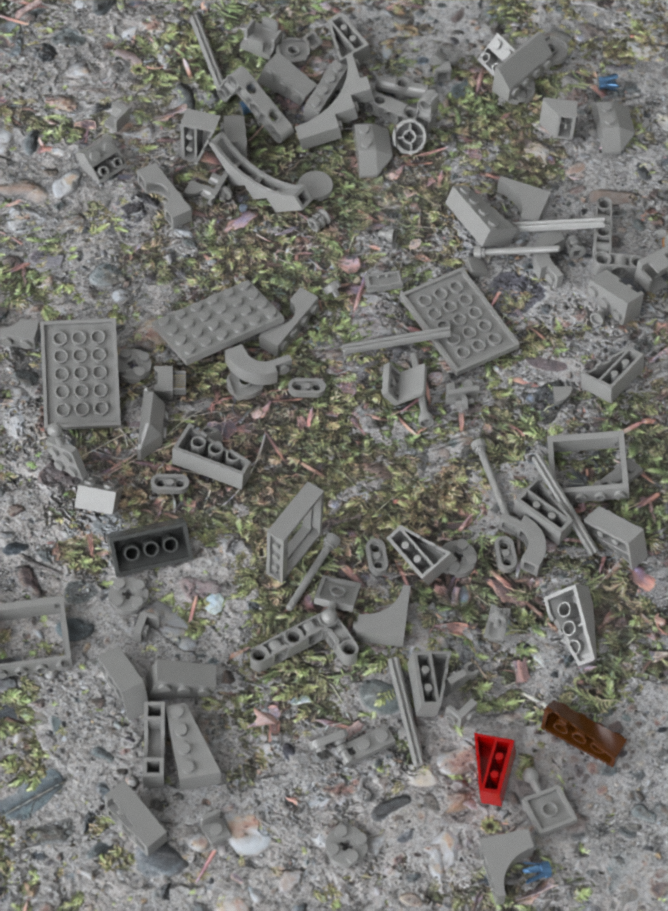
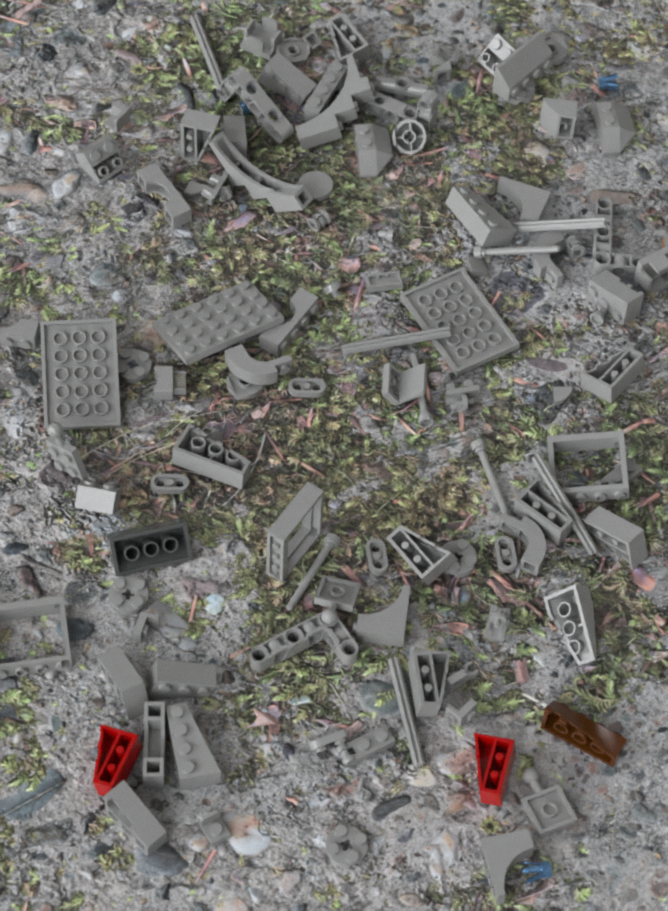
light grey wedge [137,387,169,460] -> none
none -> red wedge [93,724,143,796]

